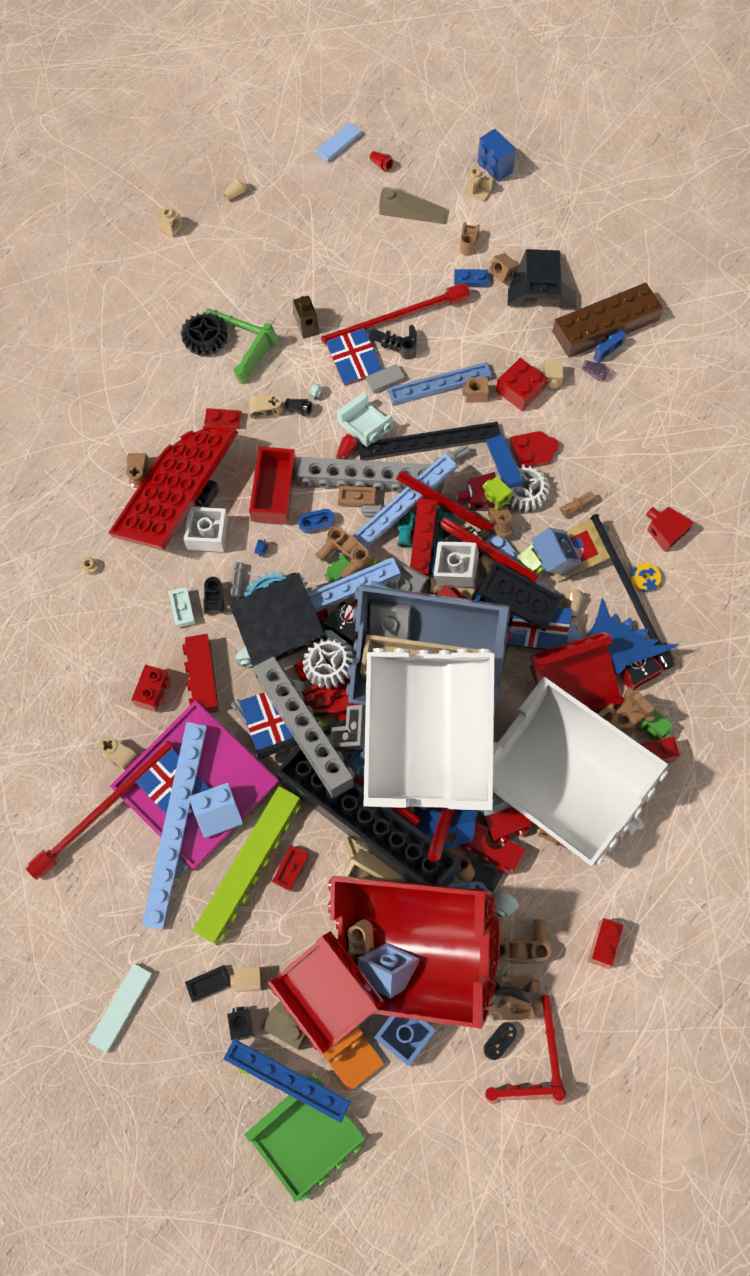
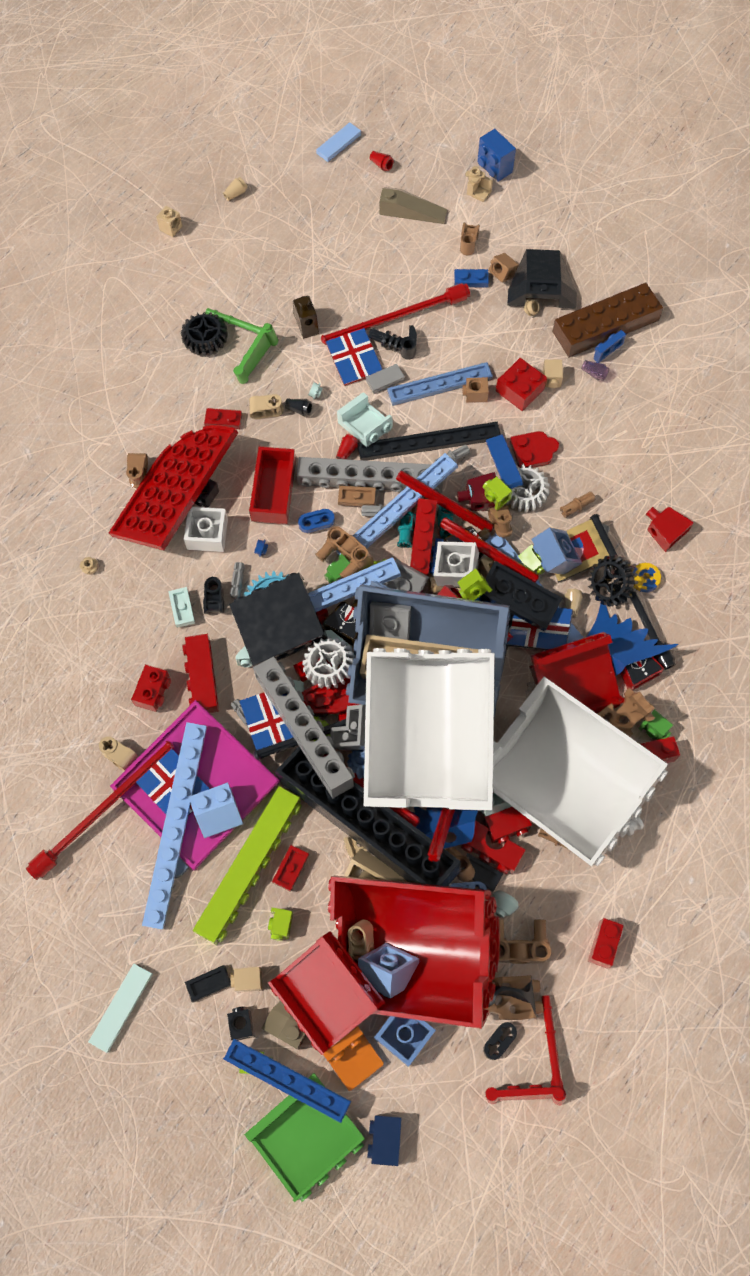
none -> lime brick [268,907,294,941]
none -> dark blue brick [367,1115,401,1166]
none -> lime brick [457,568,492,600]
none -> tan plate [524,299,540,316]
none -> black gear [587,555,639,607]

